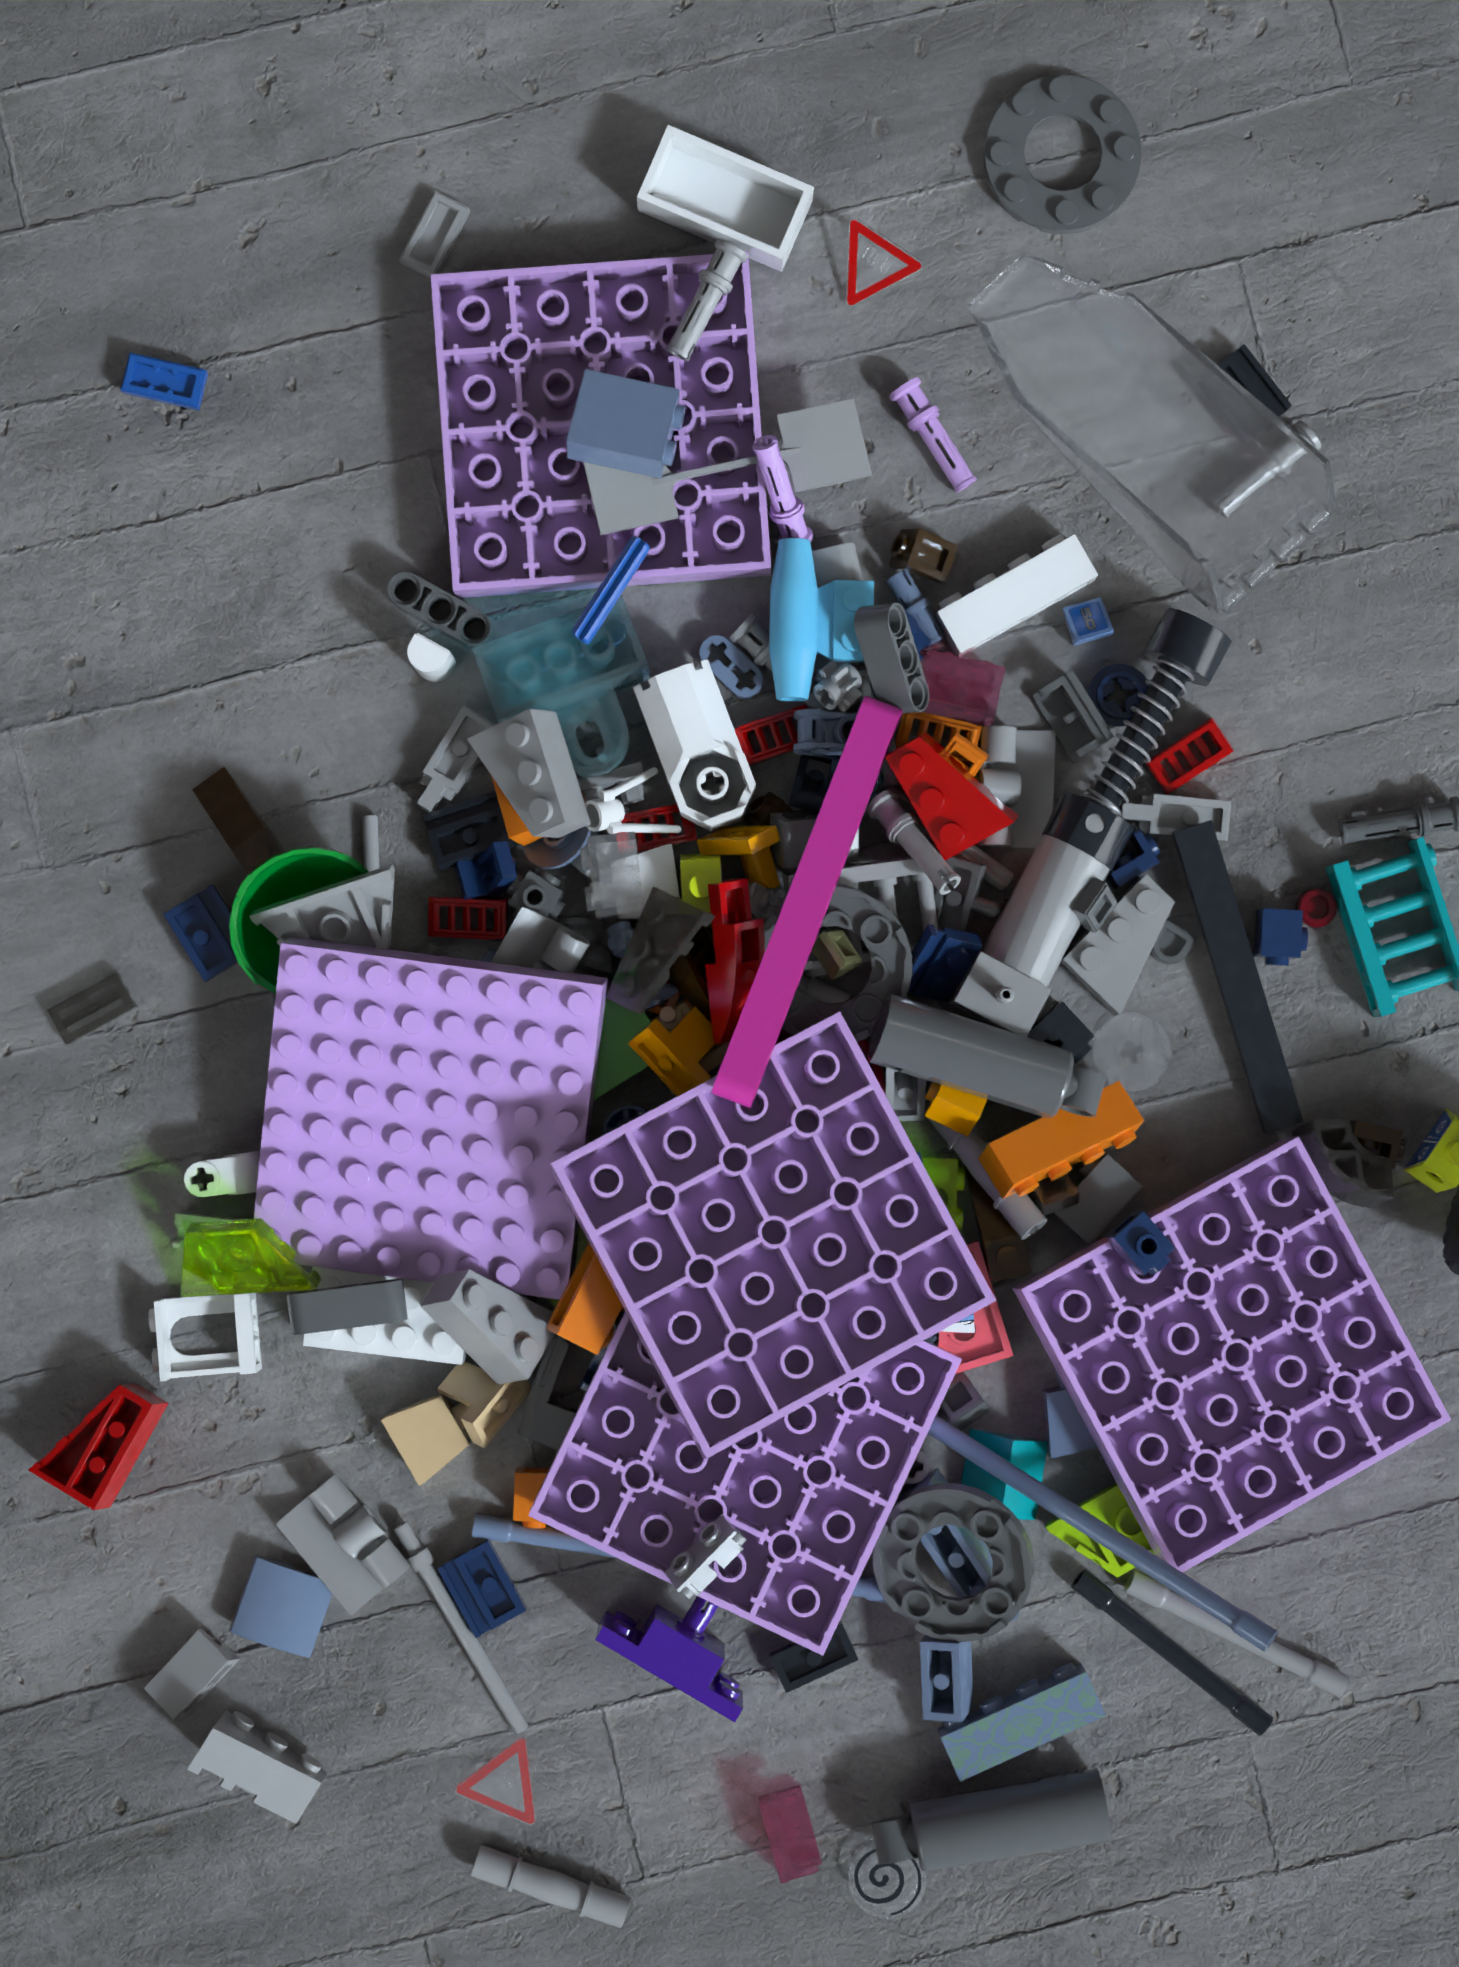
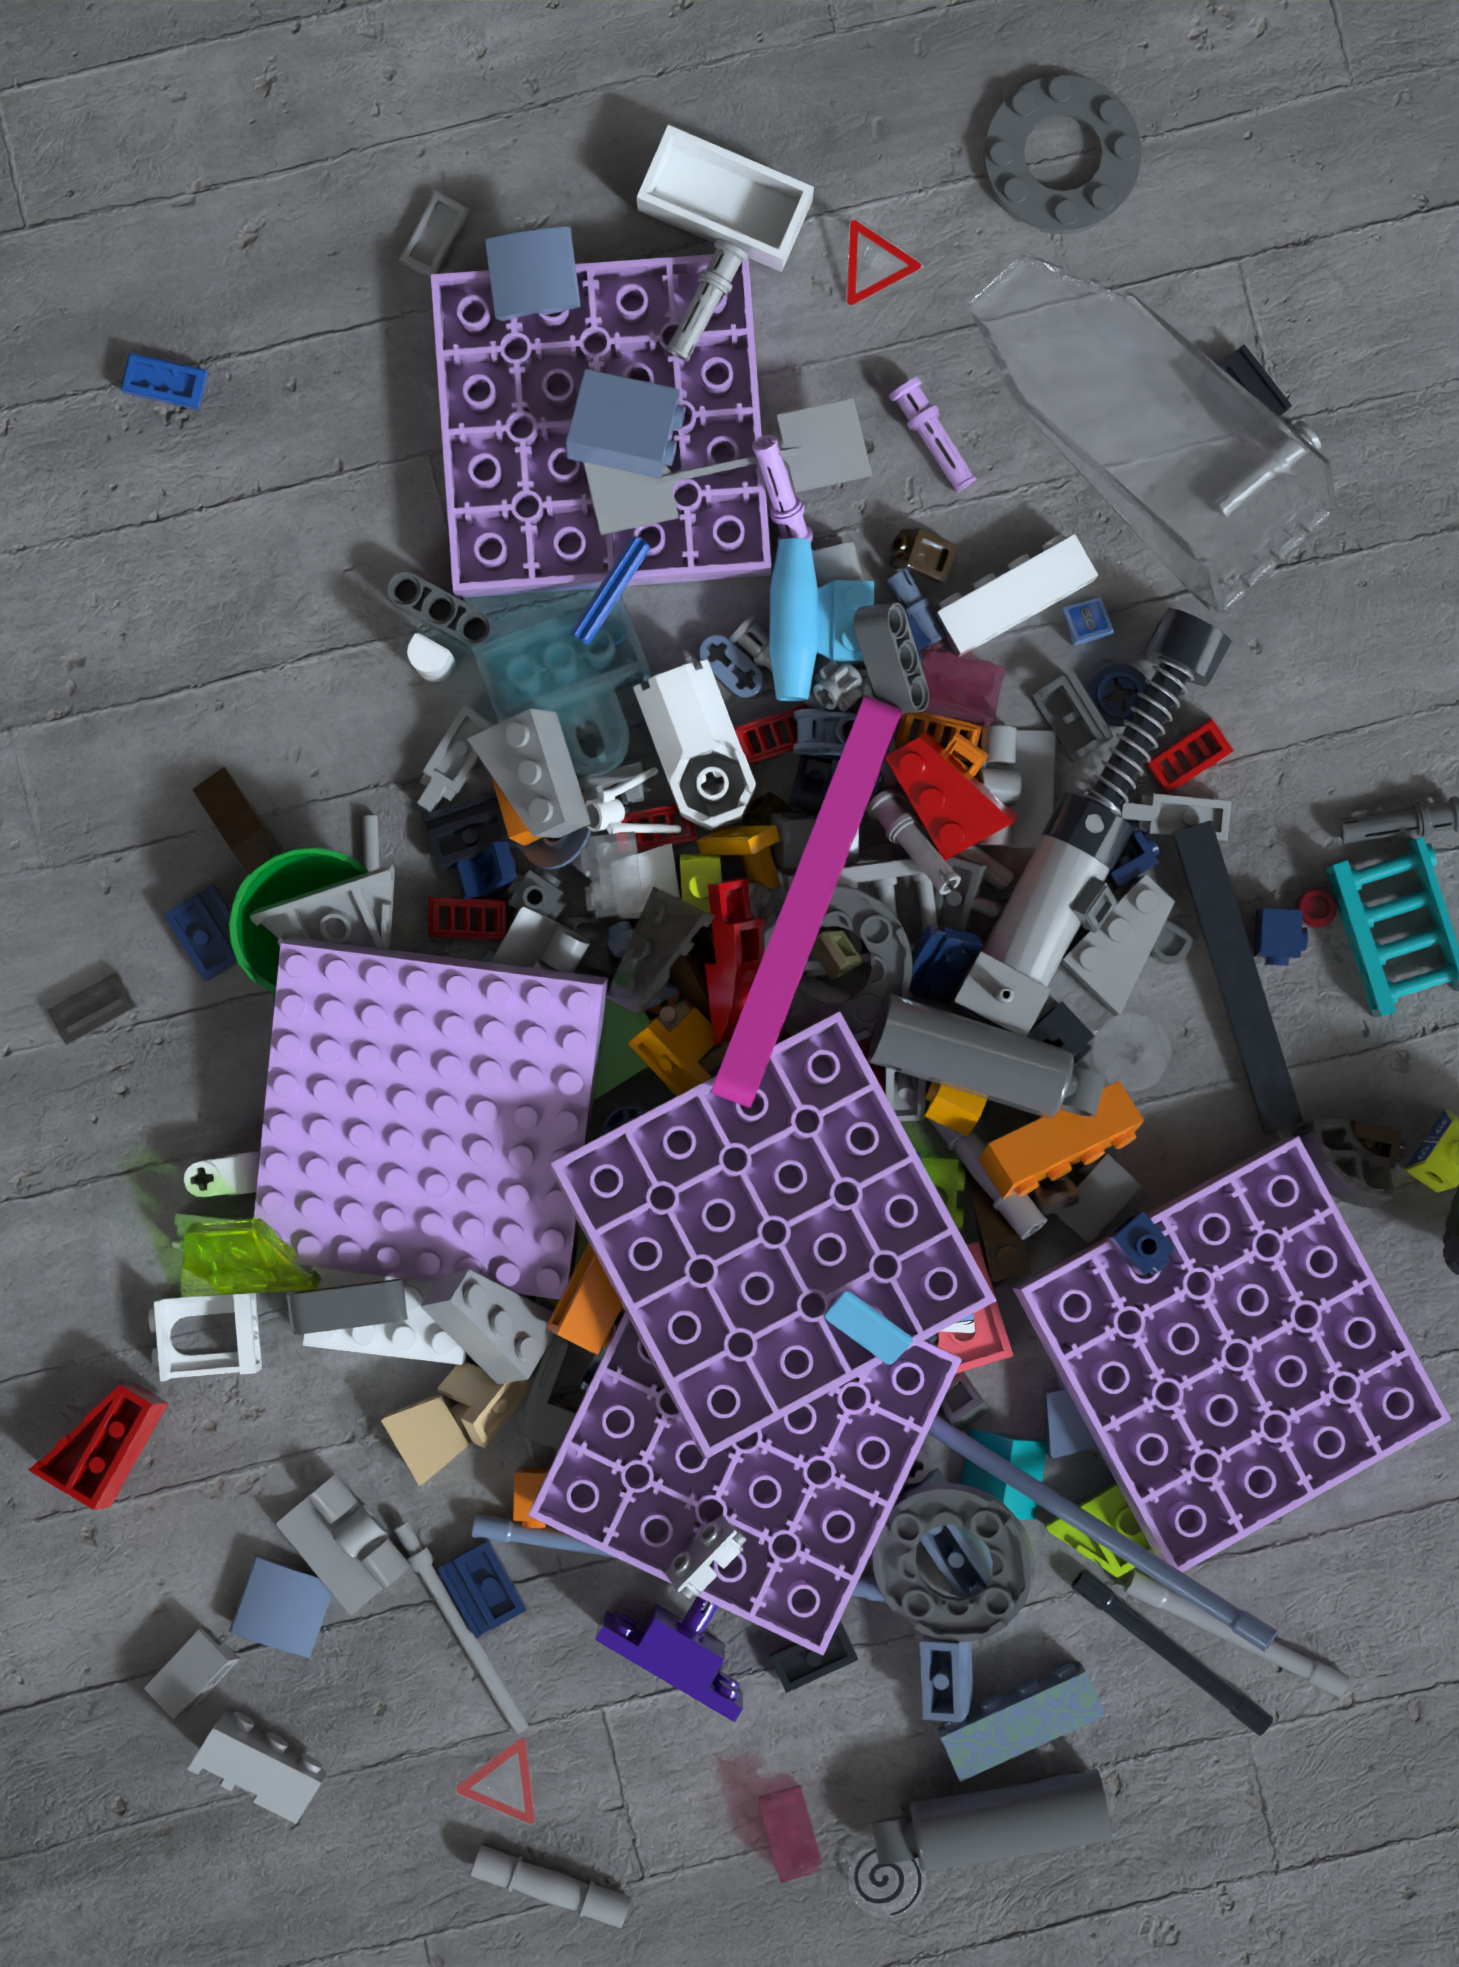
none -> sand blue slope [485,227,581,321]
none -> medium azure slope [825,1291,913,1365]

